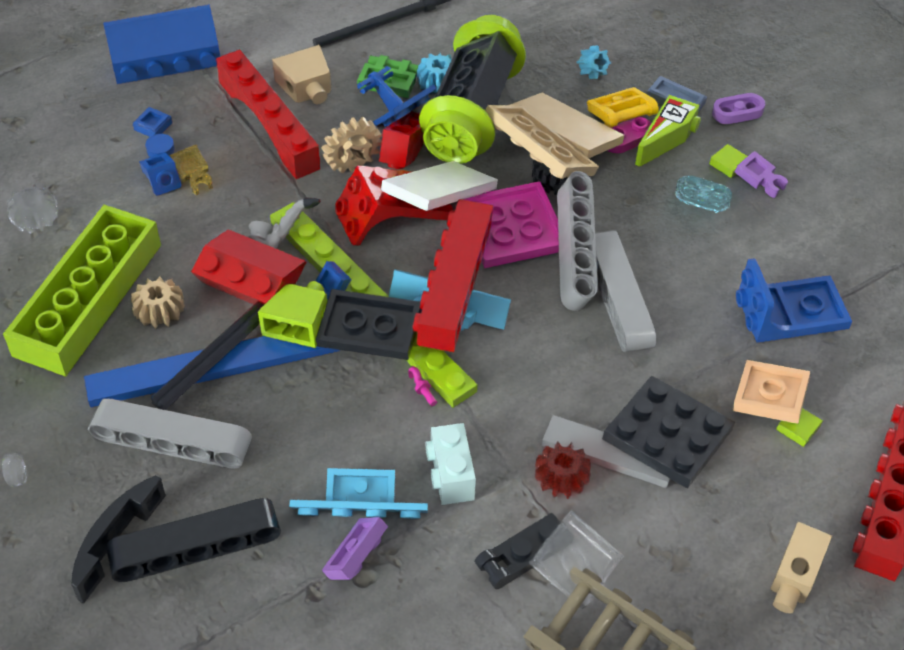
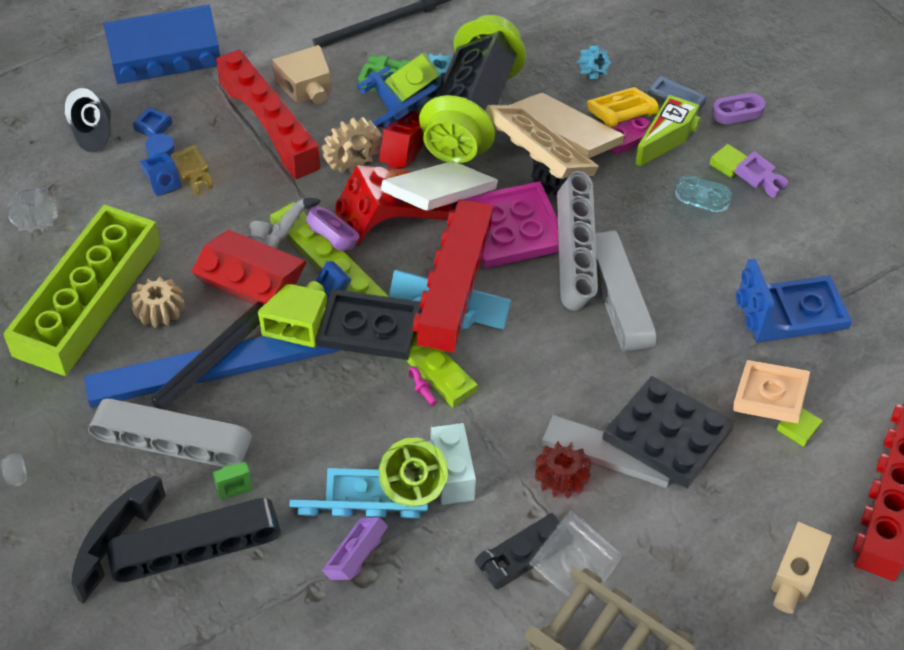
none -> black piece [65,88,111,152]
none -> bright green plate [213,462,253,501]
none -> medium lavender plate [306,206,359,251]
none -> lime cylinder [378,437,448,507]
none -> lime torso [384,52,441,102]

